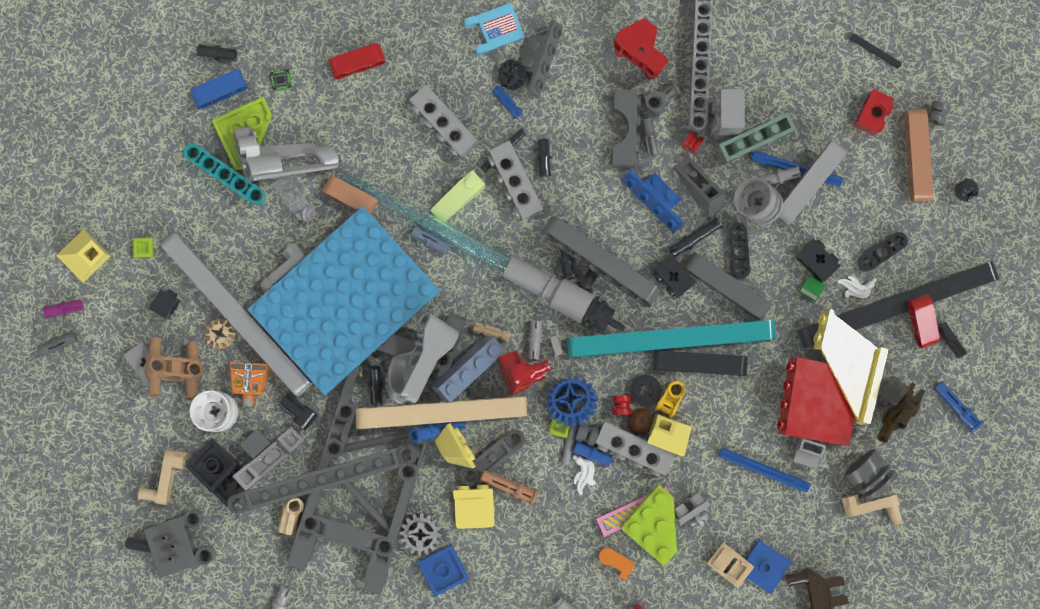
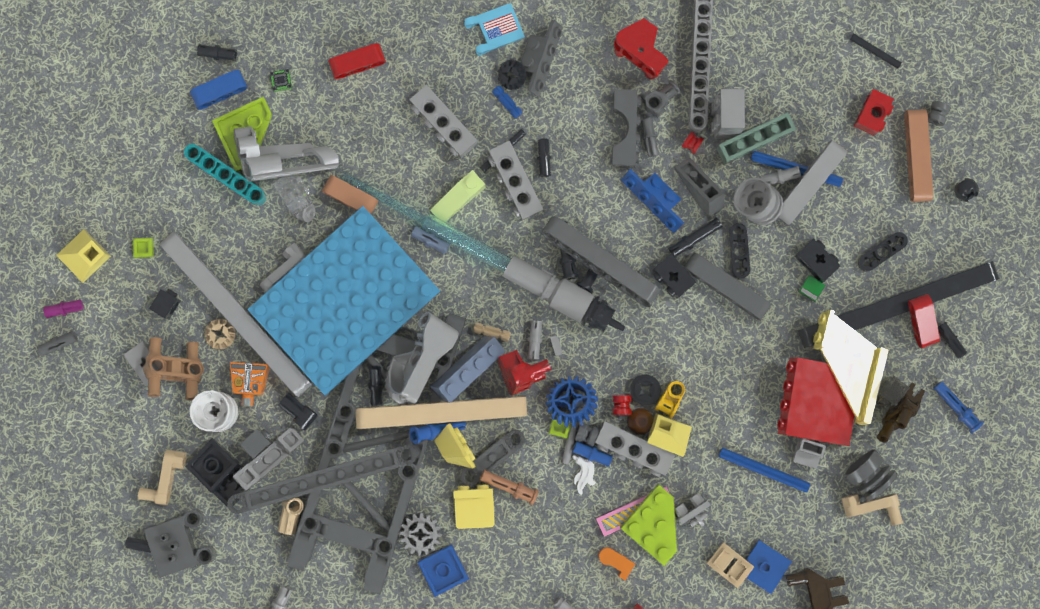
teal beam [566,320,776,358] -> none
black beam [653,350,748,376] -> none
white piece [837,276,877,298] -> none

